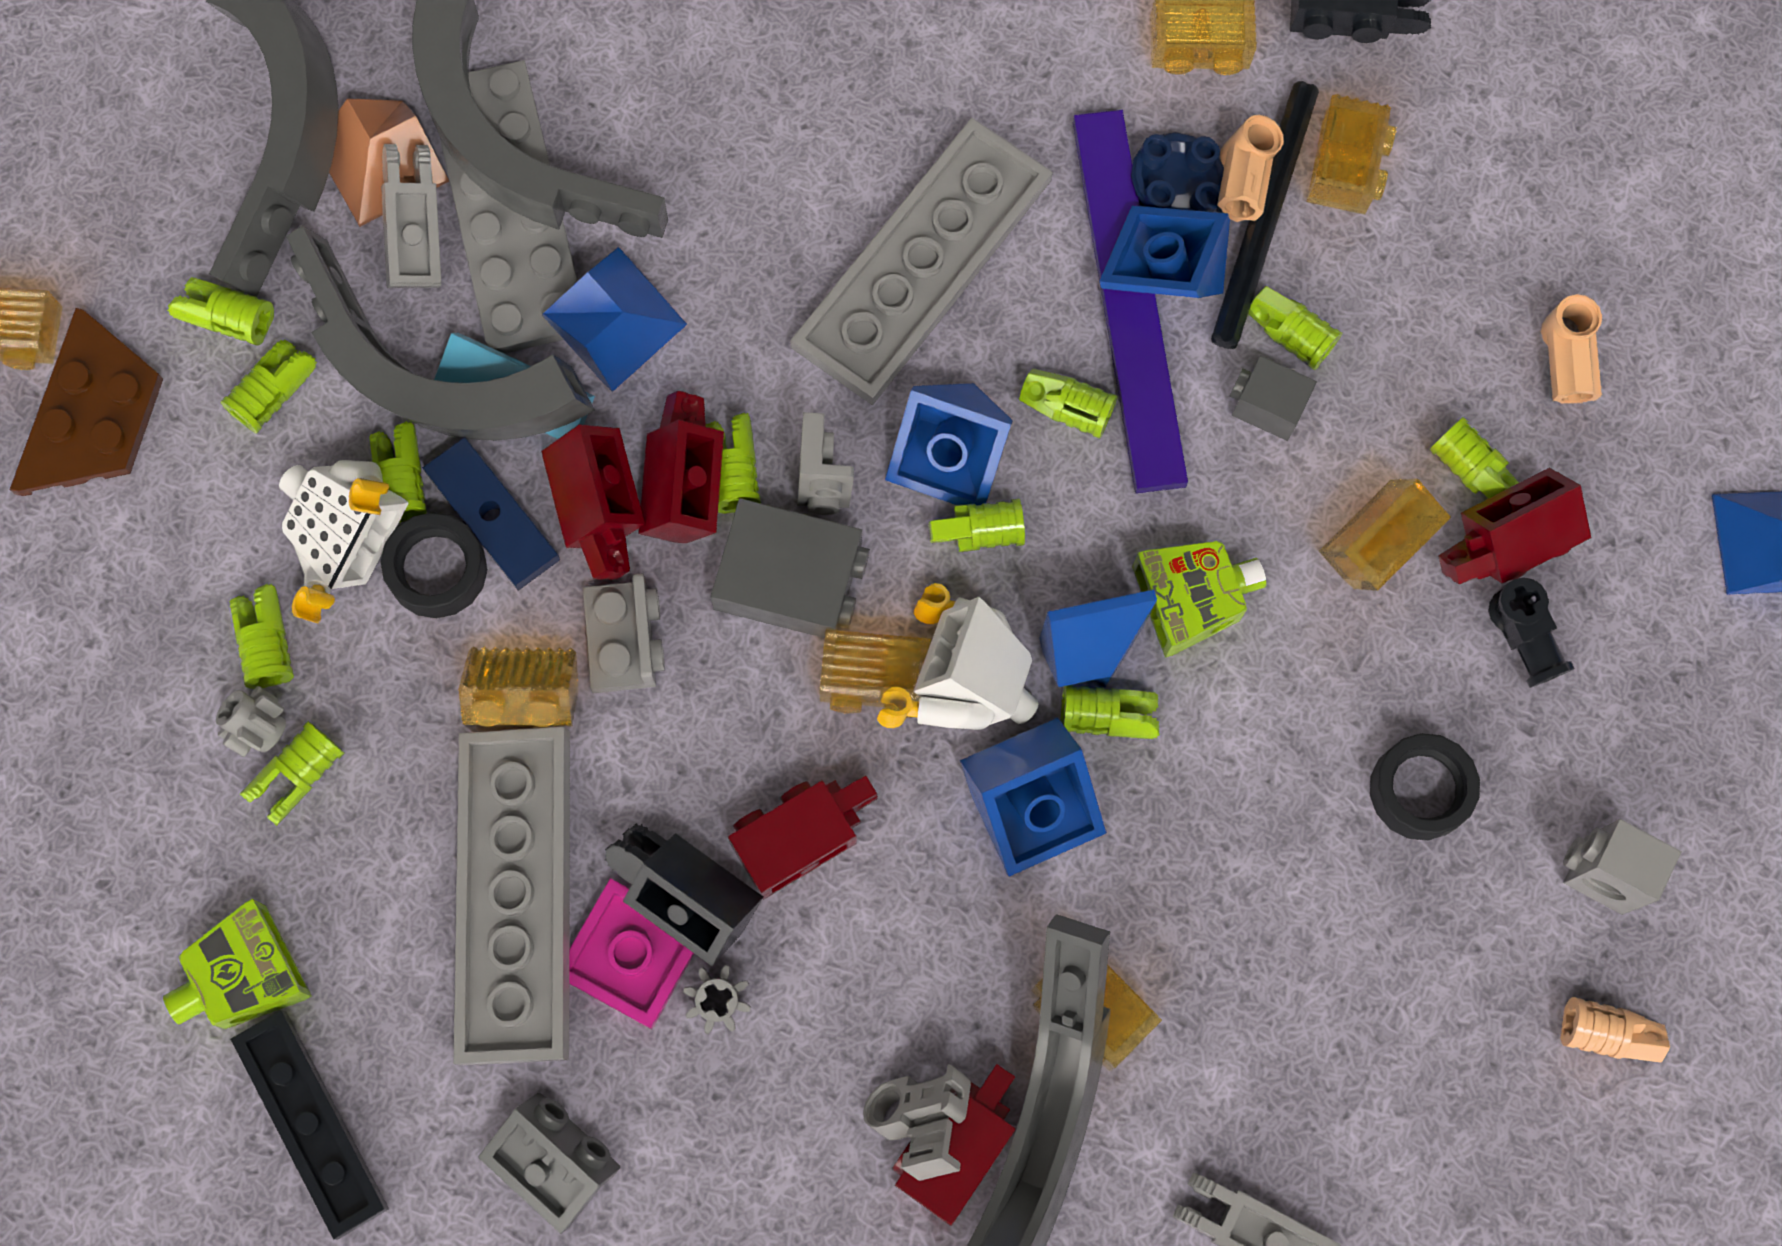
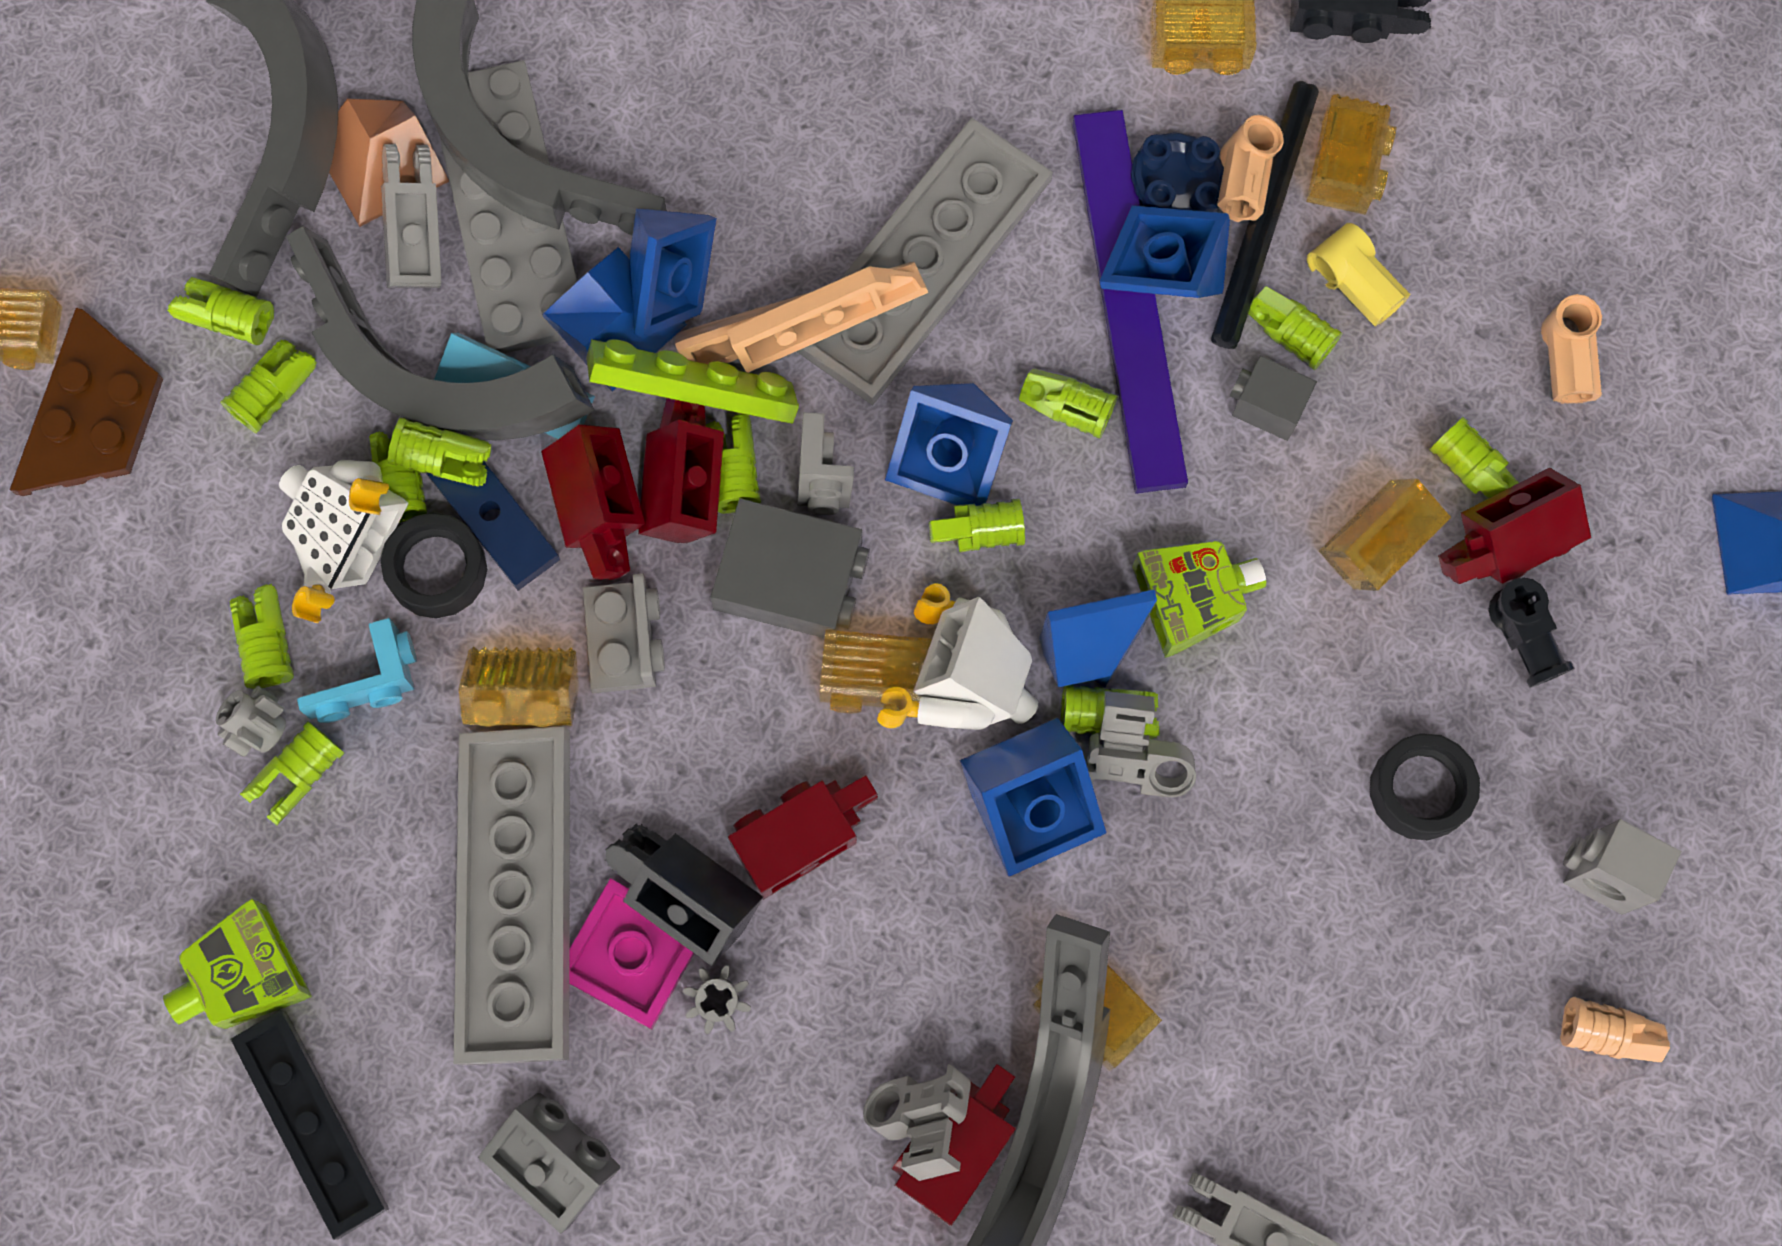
none -> medium azure bracket [297,618,417,723]
none -> lime hinge [388,417,491,487]
none -> lime plate [586,339,799,424]
none -> blue slope [629,208,717,338]
none -> light nougat wedge [675,262,928,373]
none -> light grey piece [1086,691,1196,797]
none -> light yellow piece [1307,223,1411,327]

